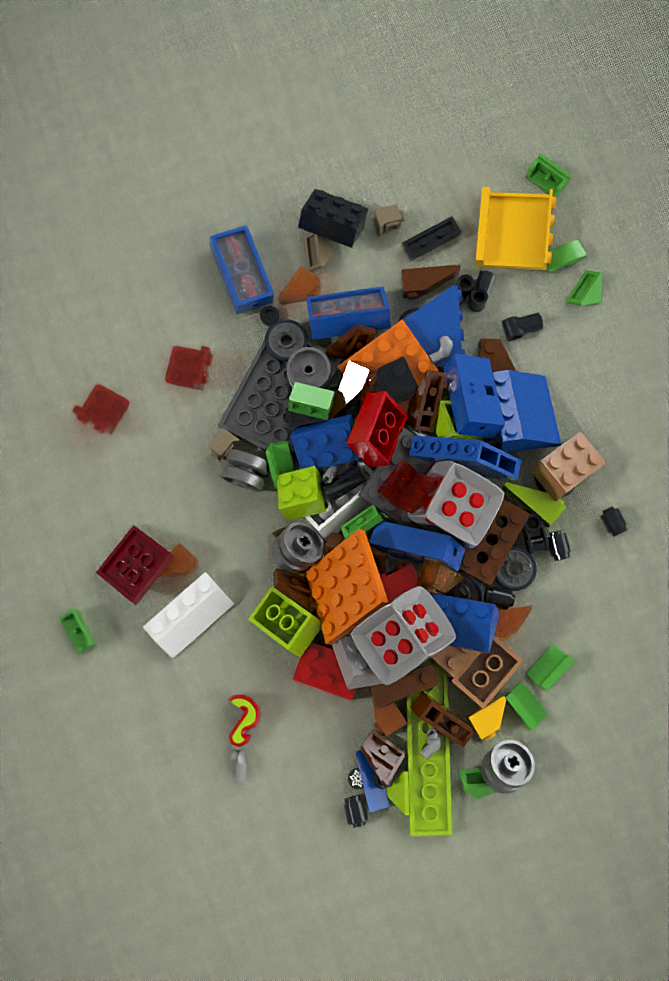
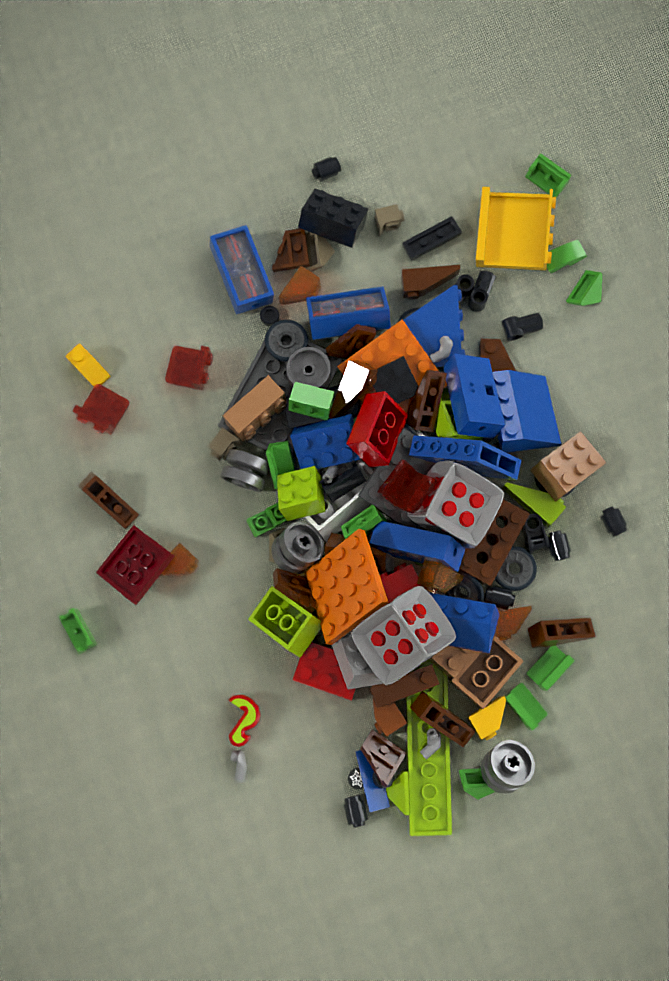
white slope [143,572,234,659] -> none
none -> yellow slope [65,343,111,390]
none -> reddish brown slope [78,471,139,529]
none -> medium nougat brick [222,375,287,442]
none -> bright green slope [246,503,287,538]
none -> reddish brown wing [272,228,310,272]
none -> black brick [311,157,341,182]
none -> reddish brown slope [527,618,596,648]

